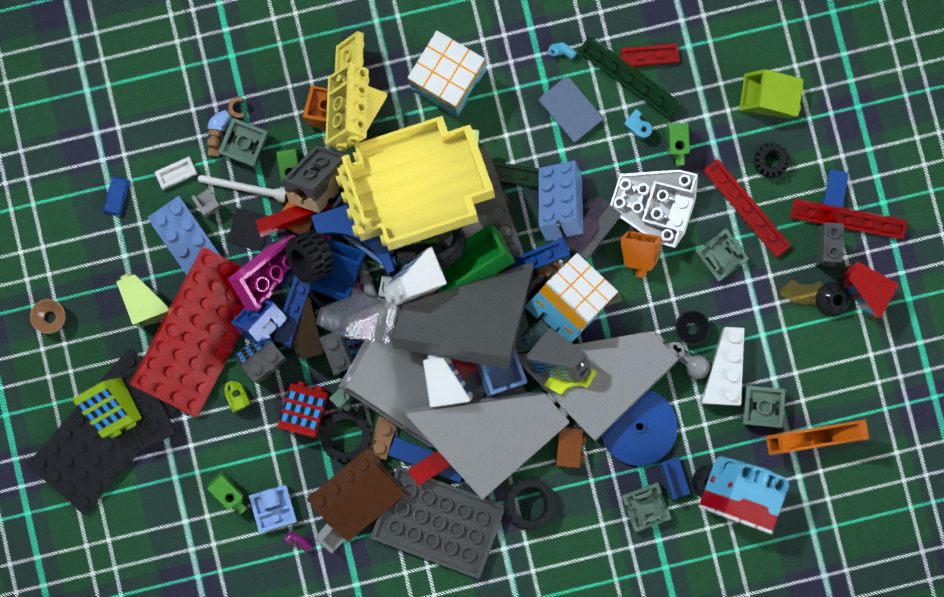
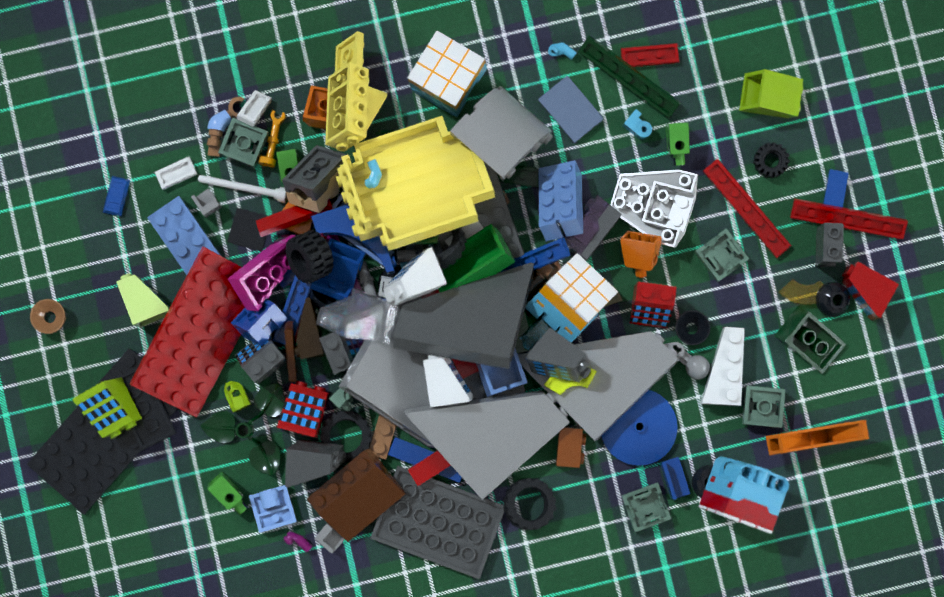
none -> dark green plant [201,384,286,476]
none -> white tile [237,90,272,127]
none -> light orange piece [258,111,286,167]
none -> reddish brown tile [284,321,298,382]
none -> dark grey slope [285,440,346,487]
none -> medium azure arm [365,159,382,189]
none -> light grey panel [450,86,553,180]
none -> red slope [629,281,677,329]
none -> dark green slope [774,306,846,374]

